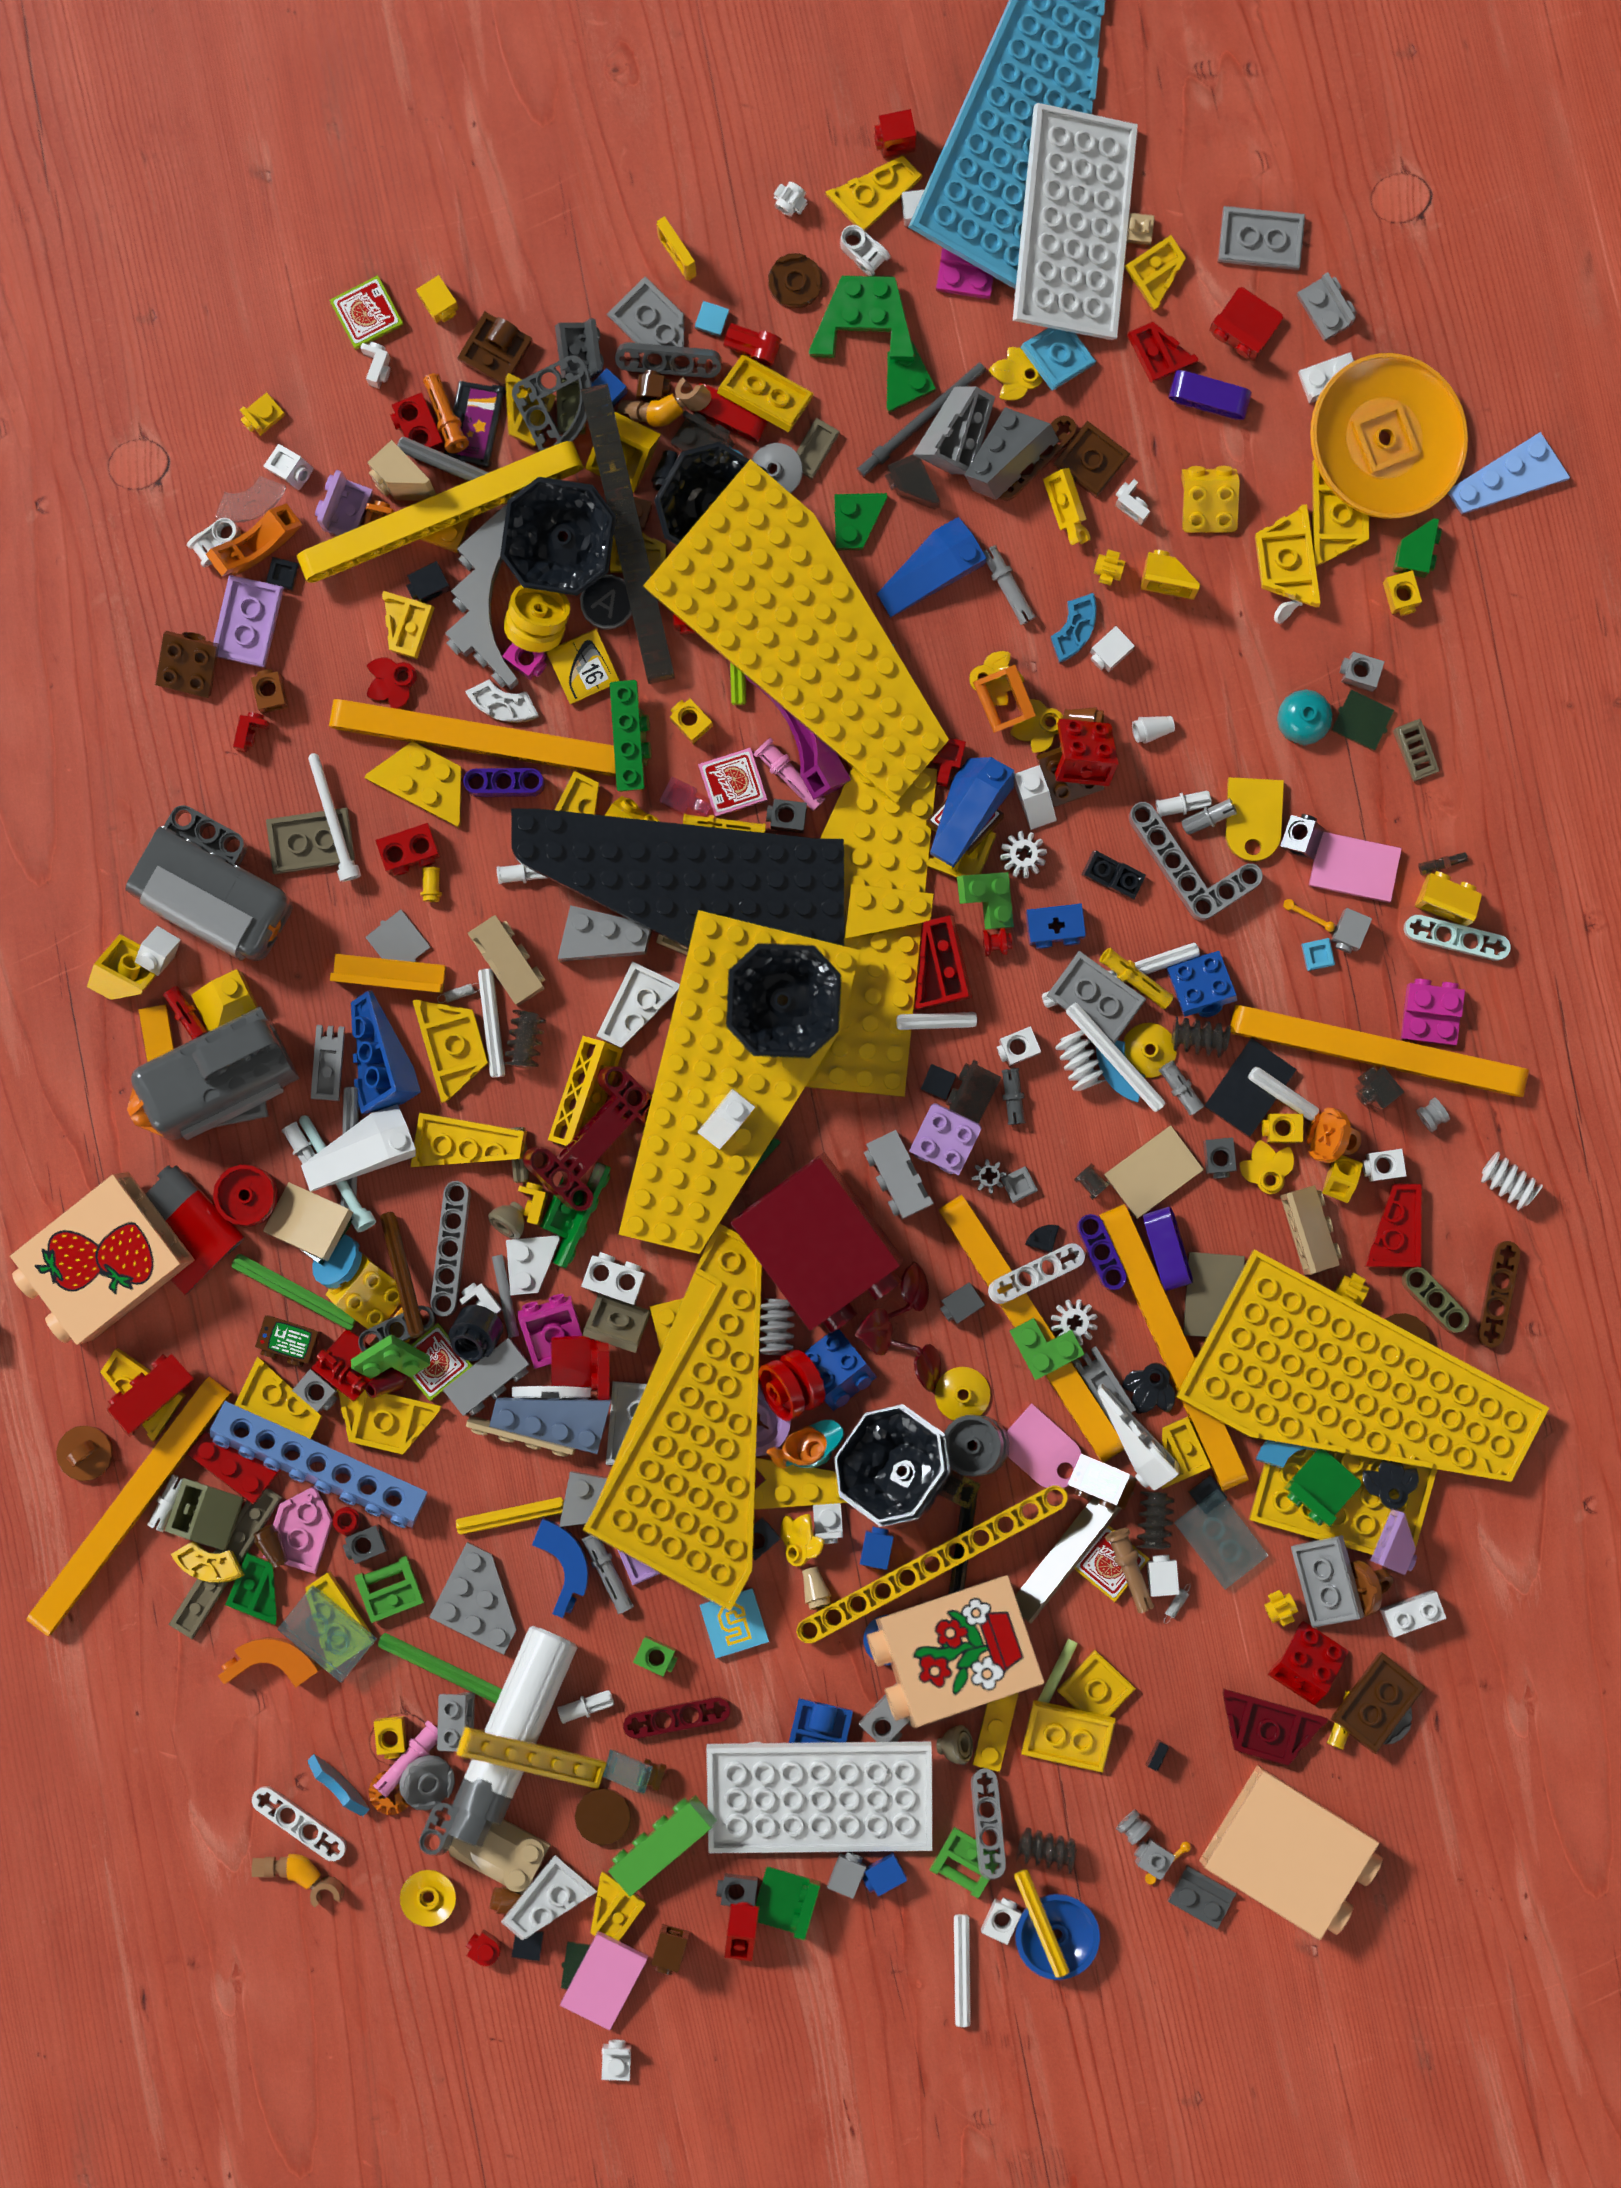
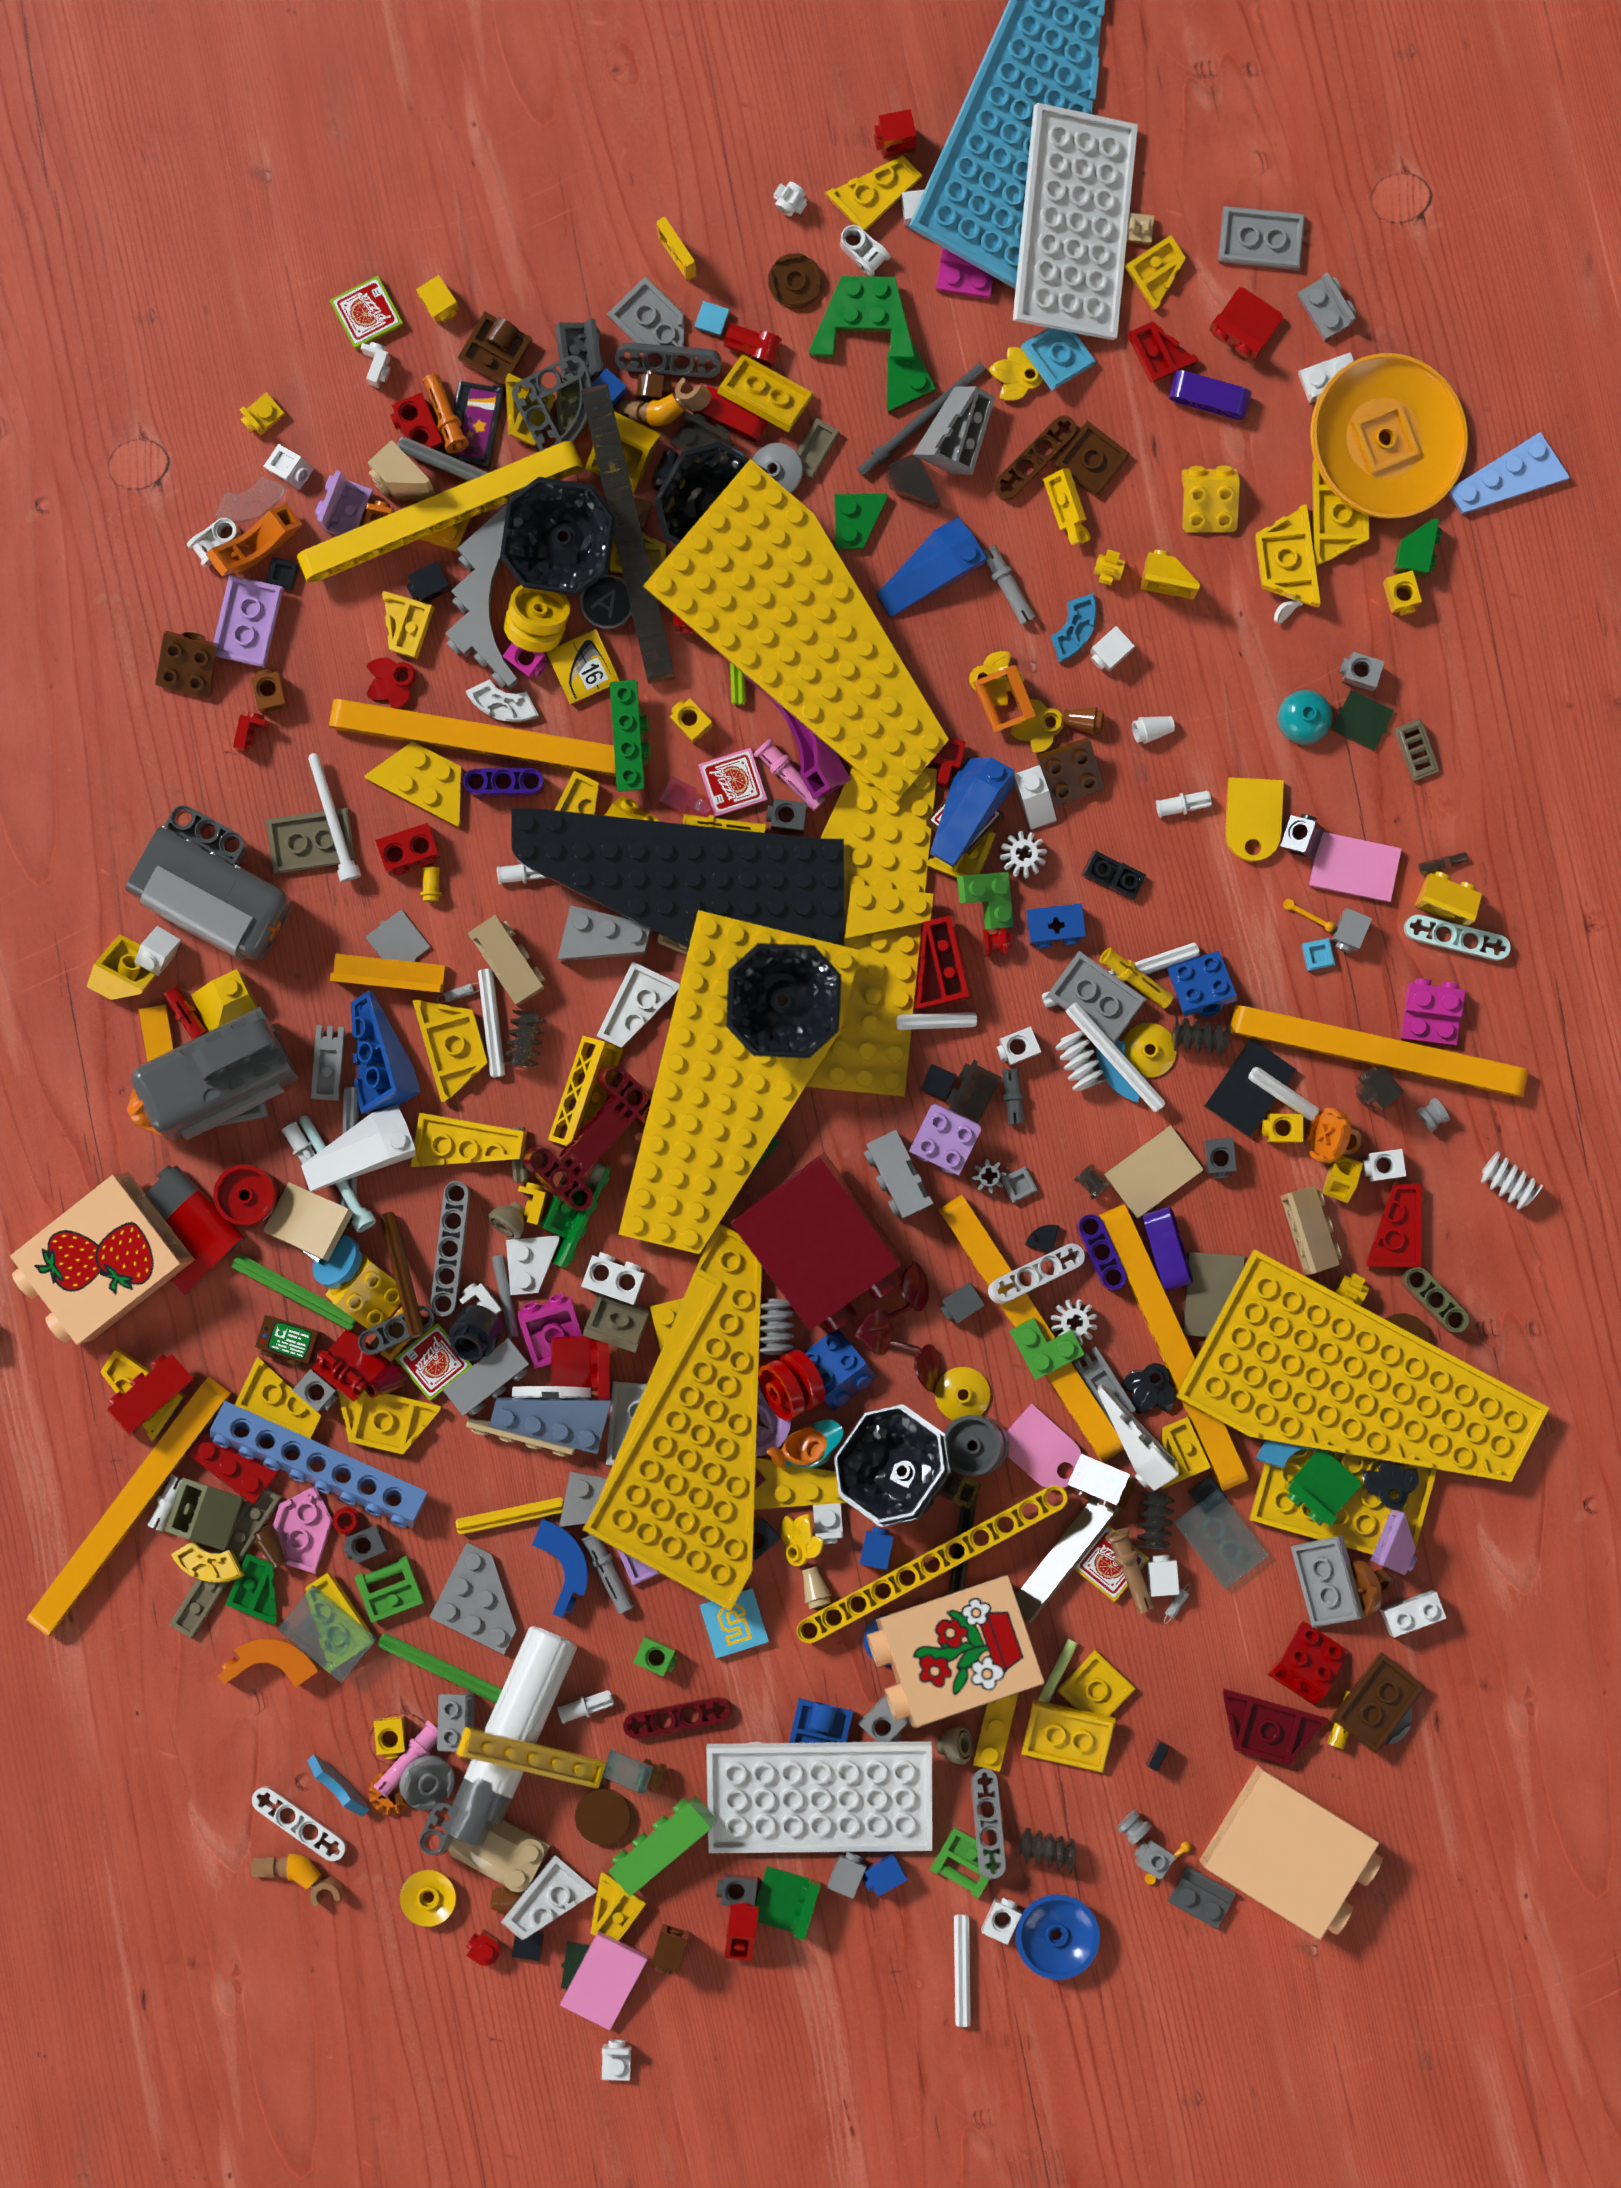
dark orange tile [56,1425,113,1481] -> none
bright green plate [351,1334,431,1379] -> none
white slope [698,1089,755,1149] -> none
dark grey wedge [964,407,1059,500] -> none
yellow axle [1014,1869,1069,1978] -> none
red bracket [1055,718,1118,786] -> none
white bracket [1115,479,1150,525] -> none
light grey beam [1129,802,1262,921] -> none
light grey pin [1159,1060,1204,1115] -> none
light grey axle [1182,798,1237,835] -> none
yellow plate [1239,1140,1294,1194] -> none
yellow gear [1264,1590,1298,1626] -> none
reddish brown beam [1478,1241,1520,1347] -> none

